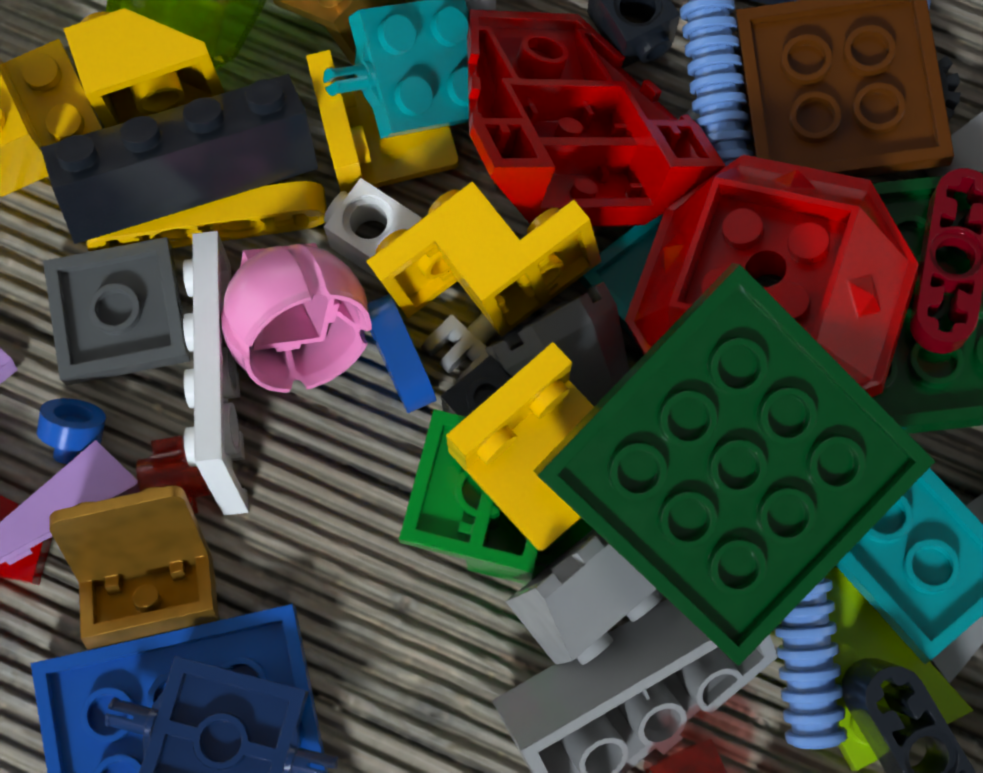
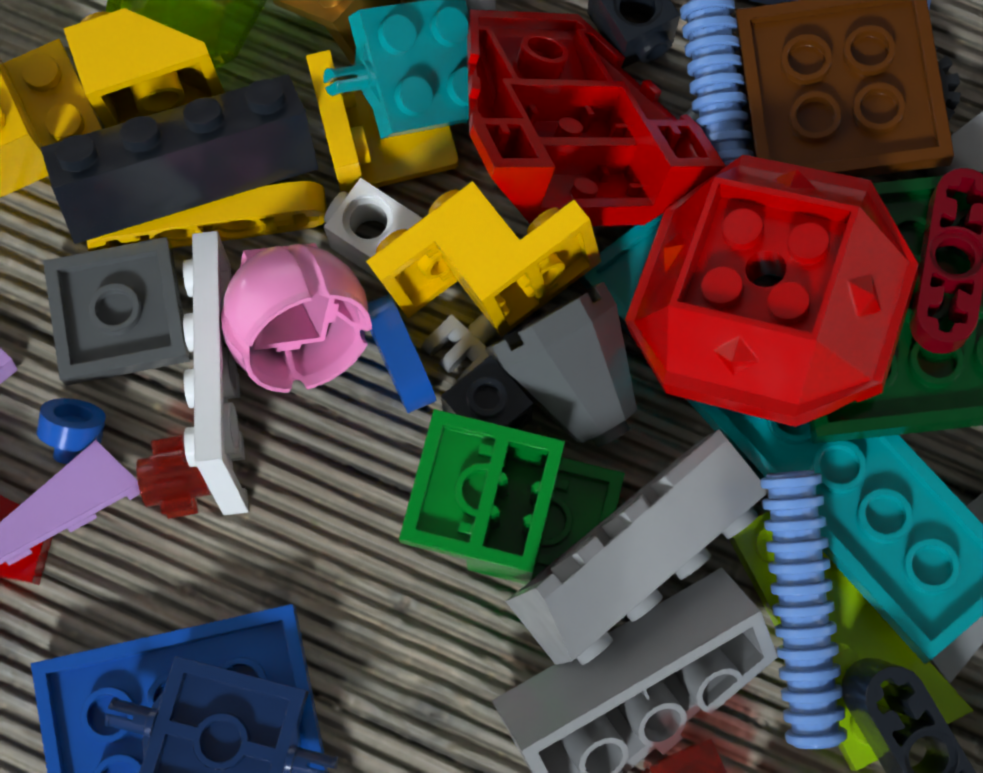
pearl gold bracket [49,486,219,650] -> none
yellow bracket [446,342,594,551] -> none
dark green plate [533,263,936,666] -> none

